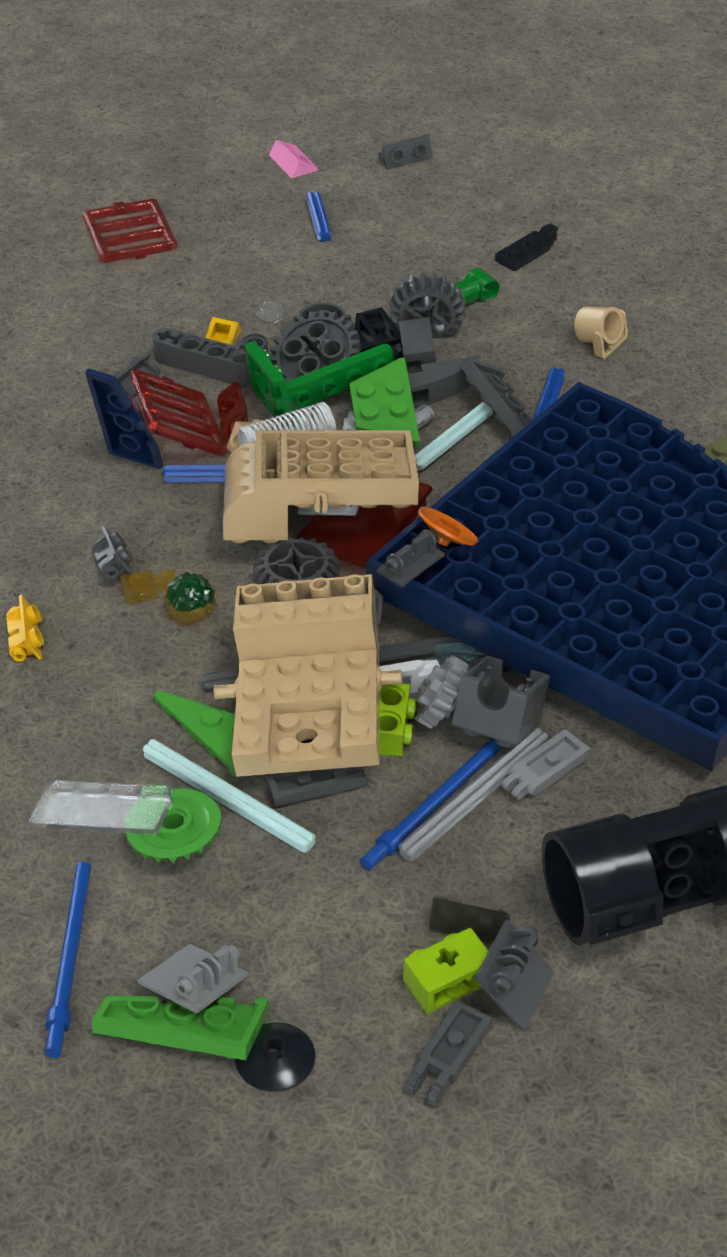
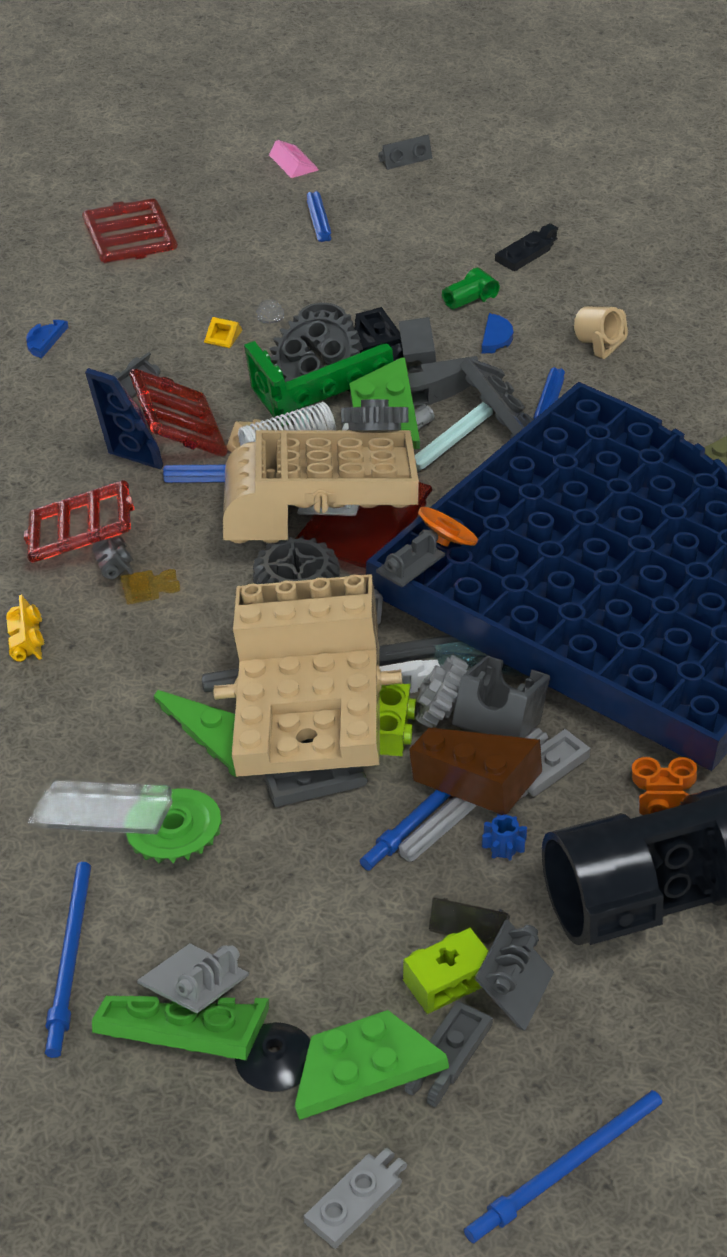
light aqua axle [143,739,316,853] -> none
dark grey beam [152,328,268,386] -> none
dark green piece [164,572,216,624] -> none
clear red slope [217,381,248,444] -> none
dark grey gear [390,271,466,338] -> none
none -> clear red bar [23,480,135,563]
none -> blue tile [26,320,68,359]
none -> bright green wing [295,1010,450,1120]
none -> light grey hinge [304,1148,407,1249]
none -> dark grey gear [341,399,408,431]
none -> reddish brown wedge [409,727,542,815]
none -> blue bar [464,1090,662,1243]
none -> blue tile [481,313,513,353]
none -> blue gear [482,814,527,860]
none -> orange piece [632,757,697,815]

